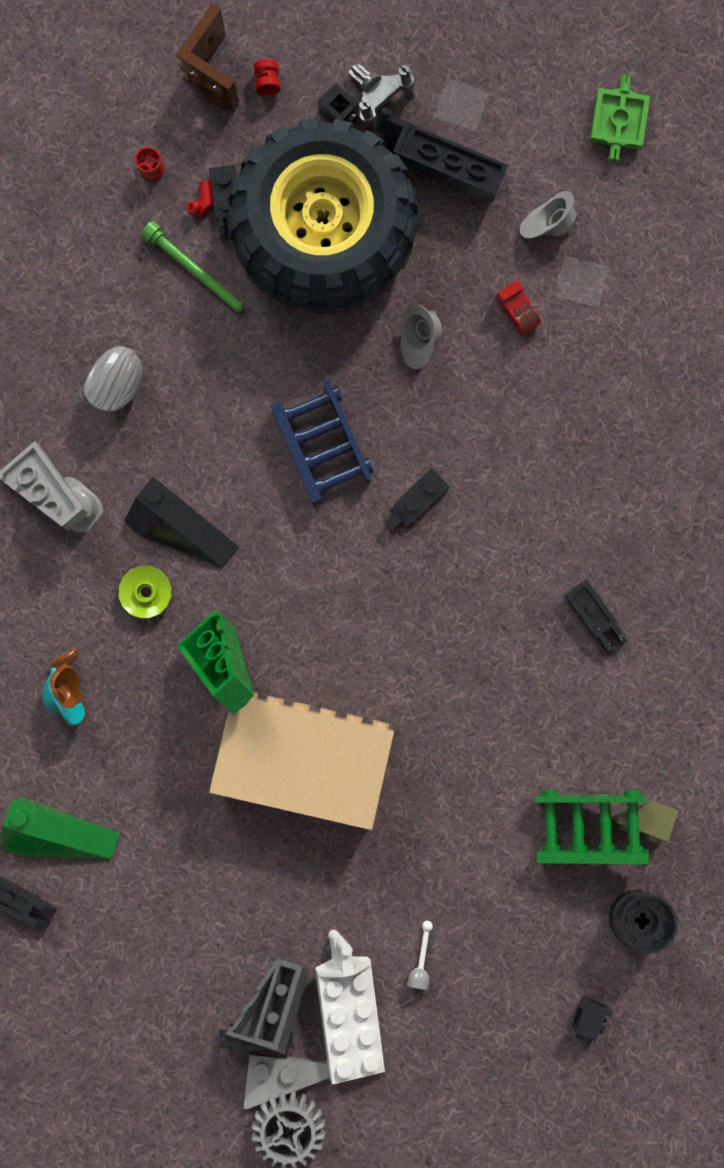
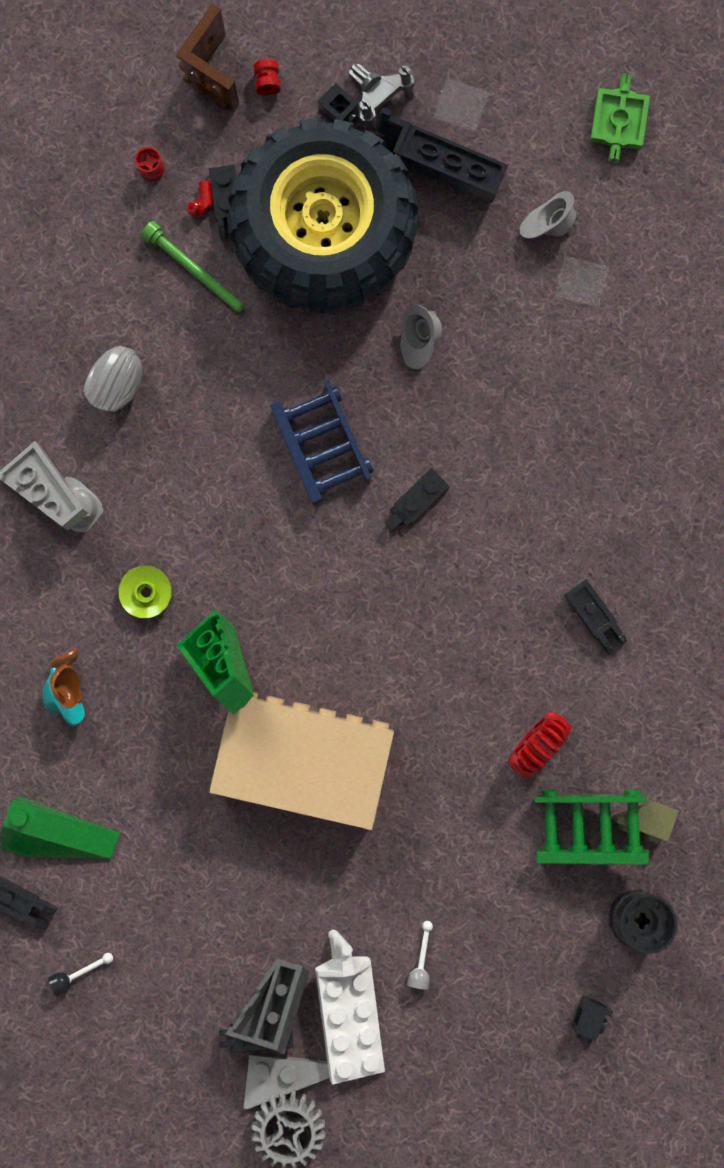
black wedge [124,477,239,567] -> none
red leg [495,280,541,336] -> none
none -> hinge [48,953,113,997]
none -> red gear [508,712,571,779]

